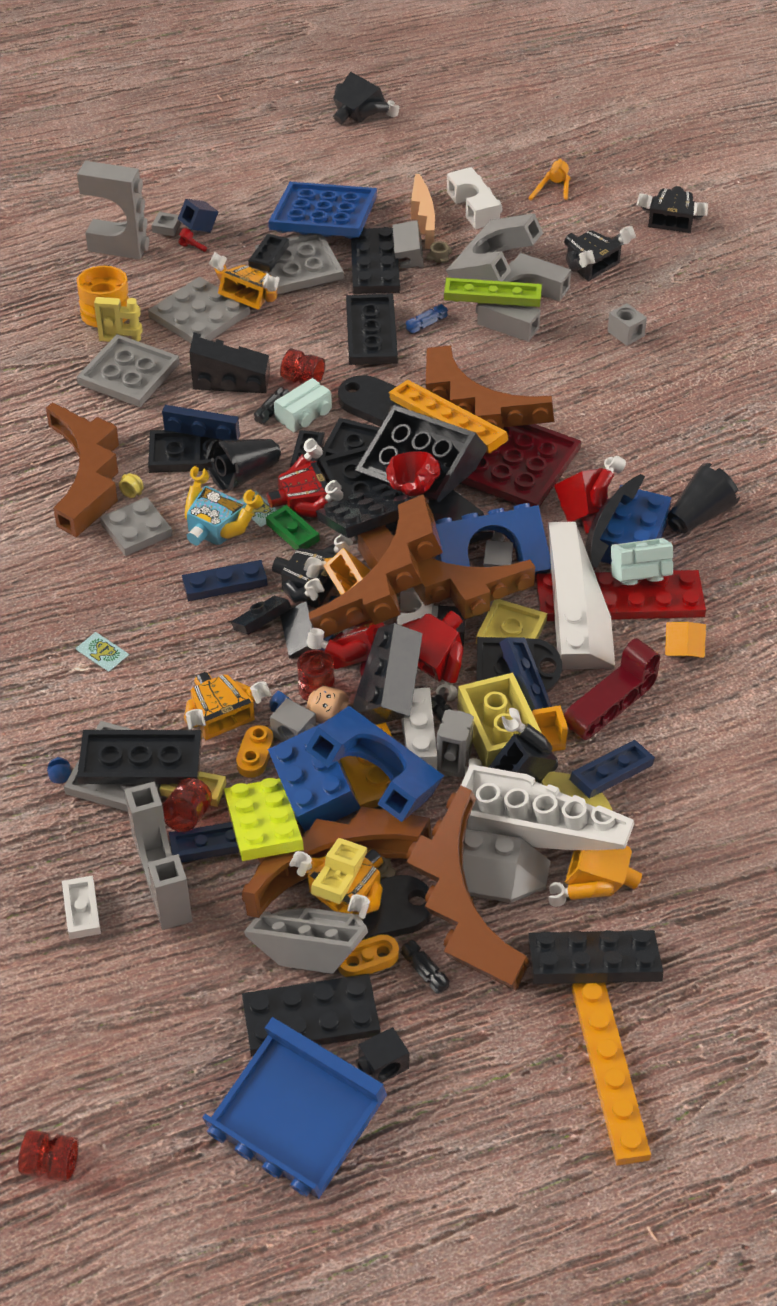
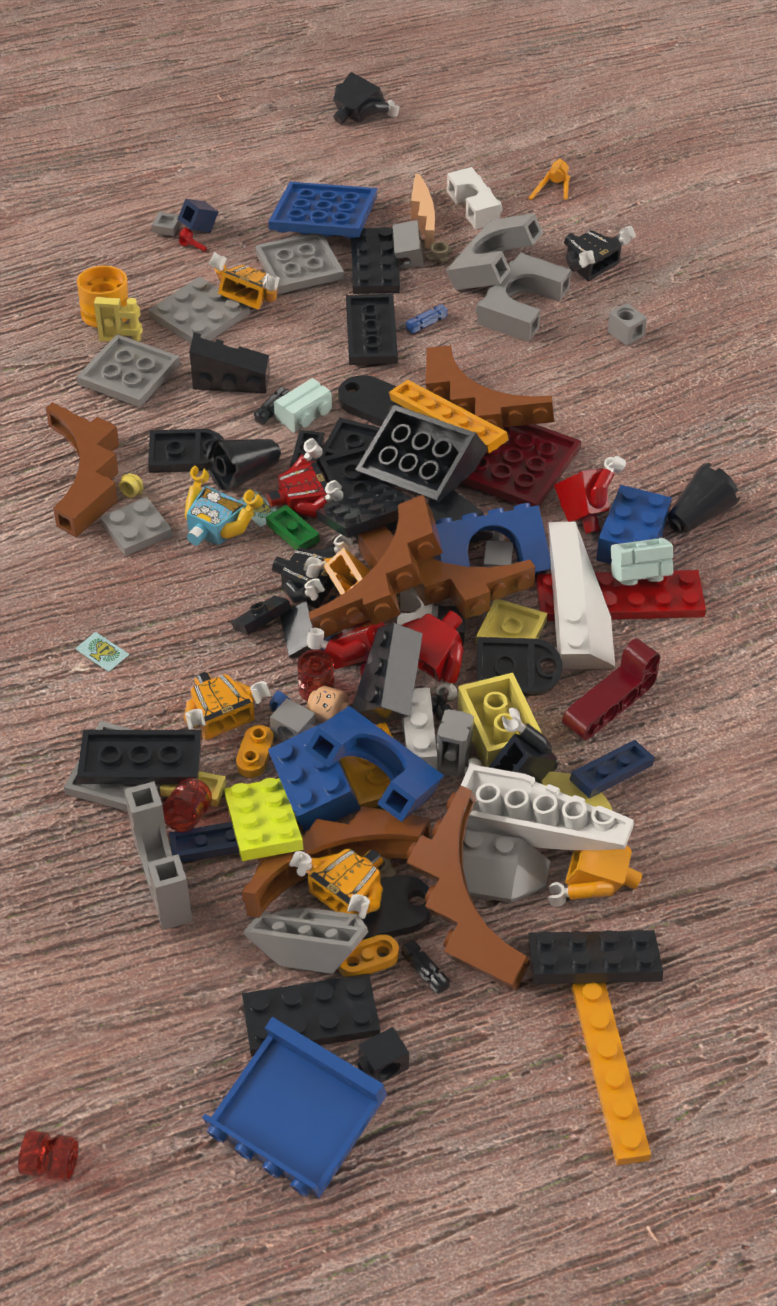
blue hinge [47,757,72,784] -> none
white plate [62,876,101,939] -> none
light grey arch [77,161,150,259] -> none
dark blue plate [162,405,240,440] -> none
dark blue plate [182,560,268,602] -> none
black plate [248,234,289,272] -> none
clear red wheel [280,348,325,385] -> none
light yellow slope [311,838,367,904] -> none
red hair [386,451,440,496] -> none
lime plate [444,278,542,307] -> none
dark blue plate [499,637,552,711] -> none
light orange panel [532,705,568,752] -> none
black slope [585,474,645,570] -> none
black torso [636,186,708,234] -> none
light orange panel [665,622,706,658] -> none

